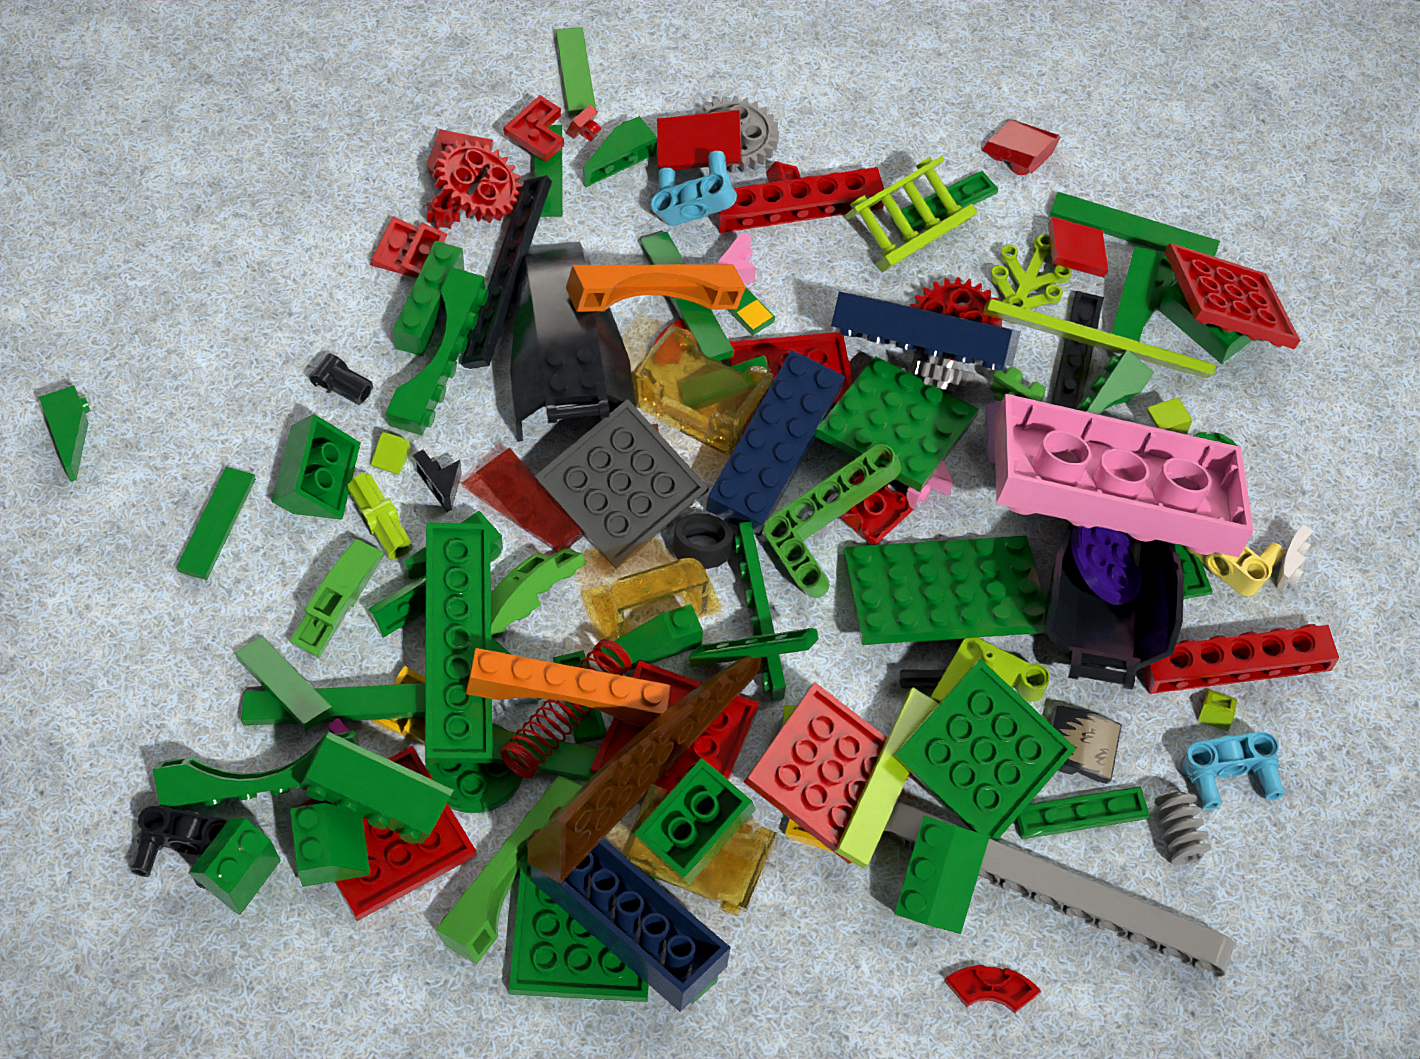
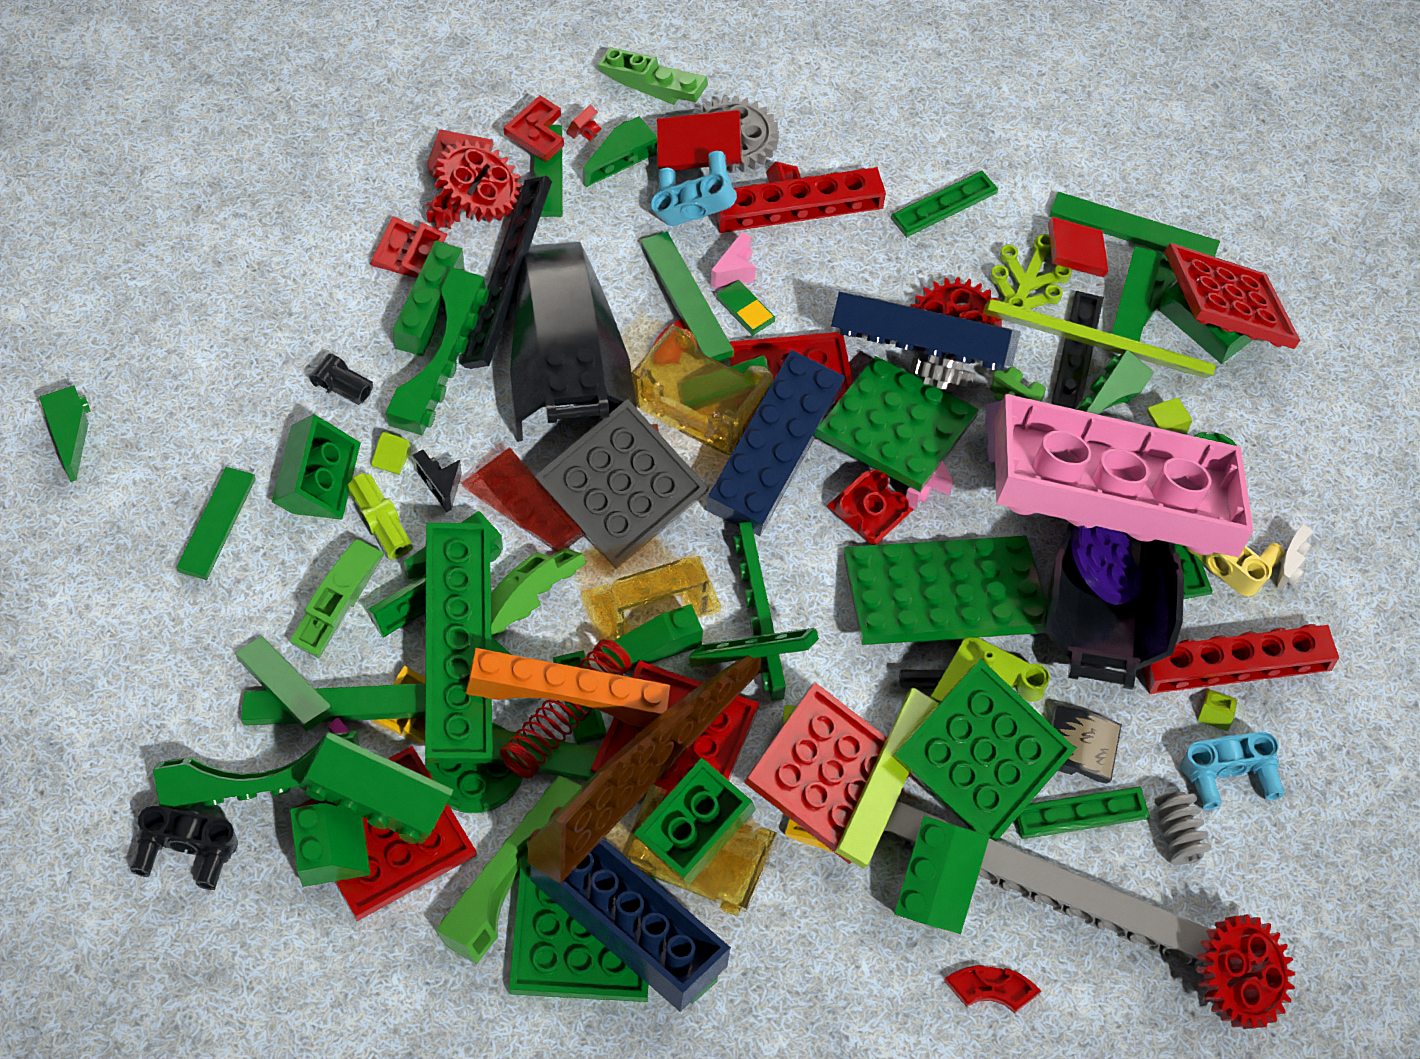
green slope [188,818,281,915] -> none
bright green tile [556,27,596,116] -> none
orange arch [566,264,746,312] -> none
black tyre [673,513,733,569] -> none
bright green beam [764,444,901,598] -> none
lime fence [845,156,978,272] -> none
slope [982,120,1061,175] -> none
none -> bright green slope [597,47,708,105]
none -> red gear [1196,914,1295,1029]

